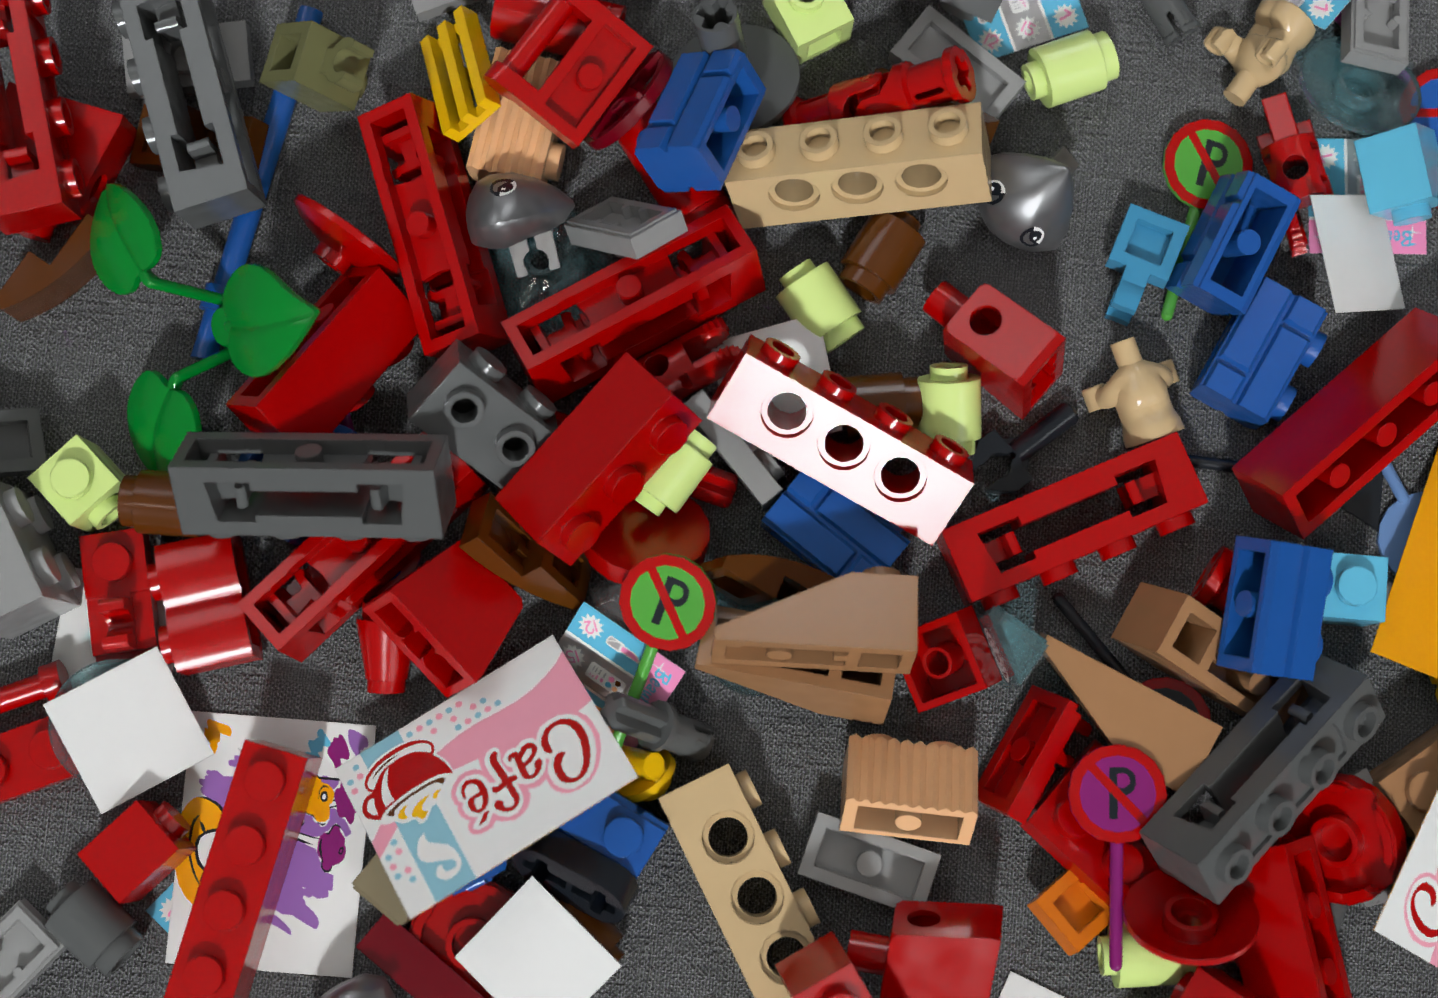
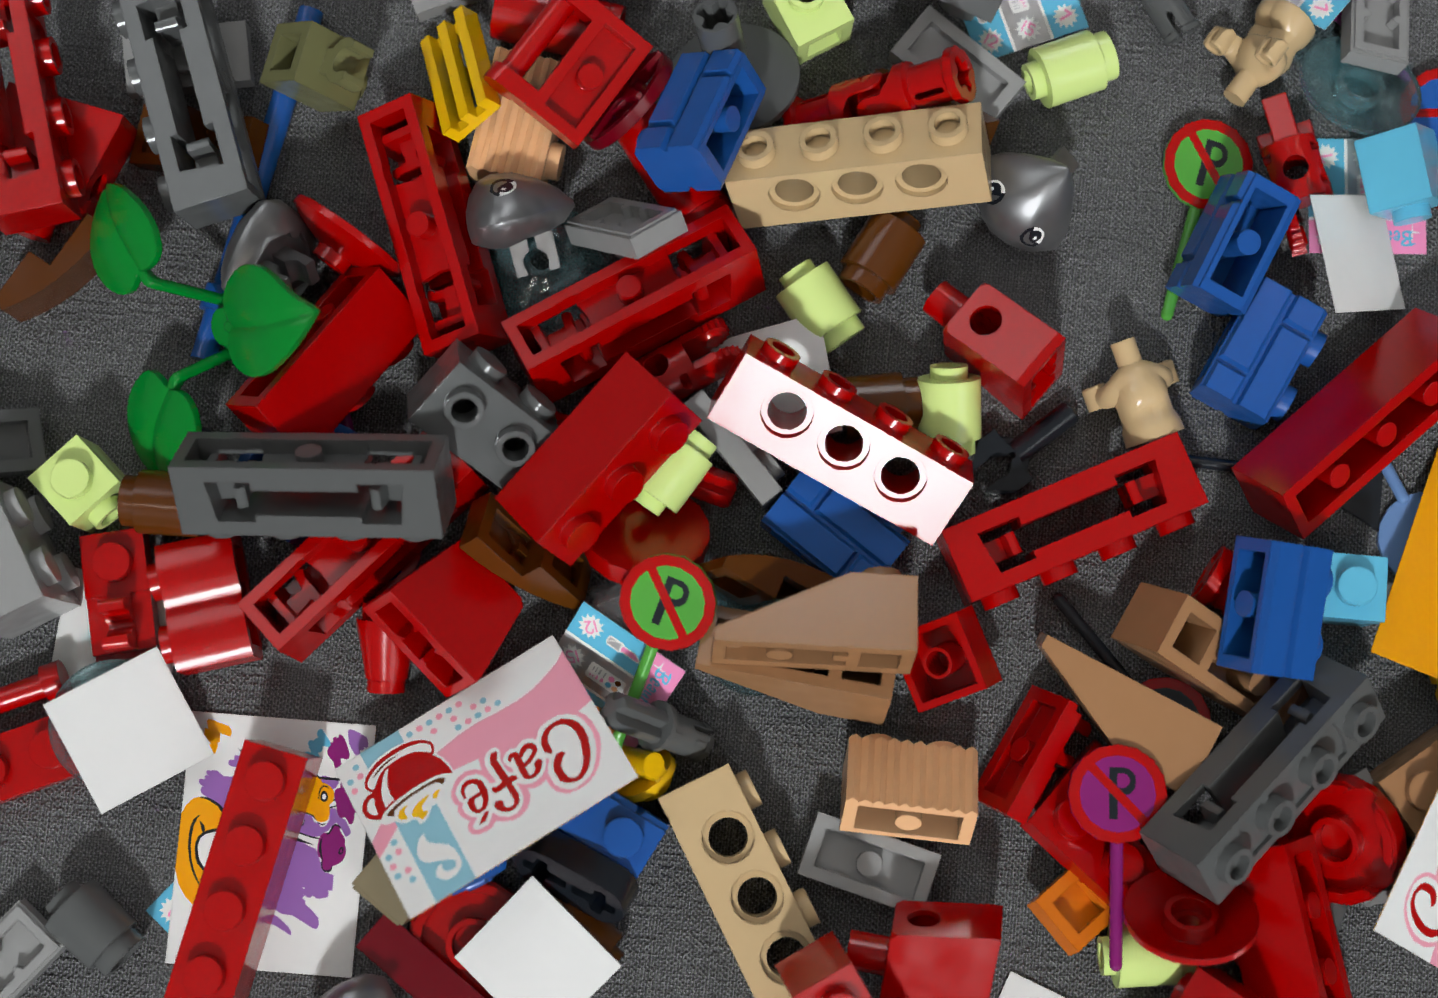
red brick [77,800,197,904] -> none
clear light blue slope [977,606,1049,689] -> none
dark azure plate [1104,203,1190,326] -> none
none -> flat silver piece [221,199,320,296]

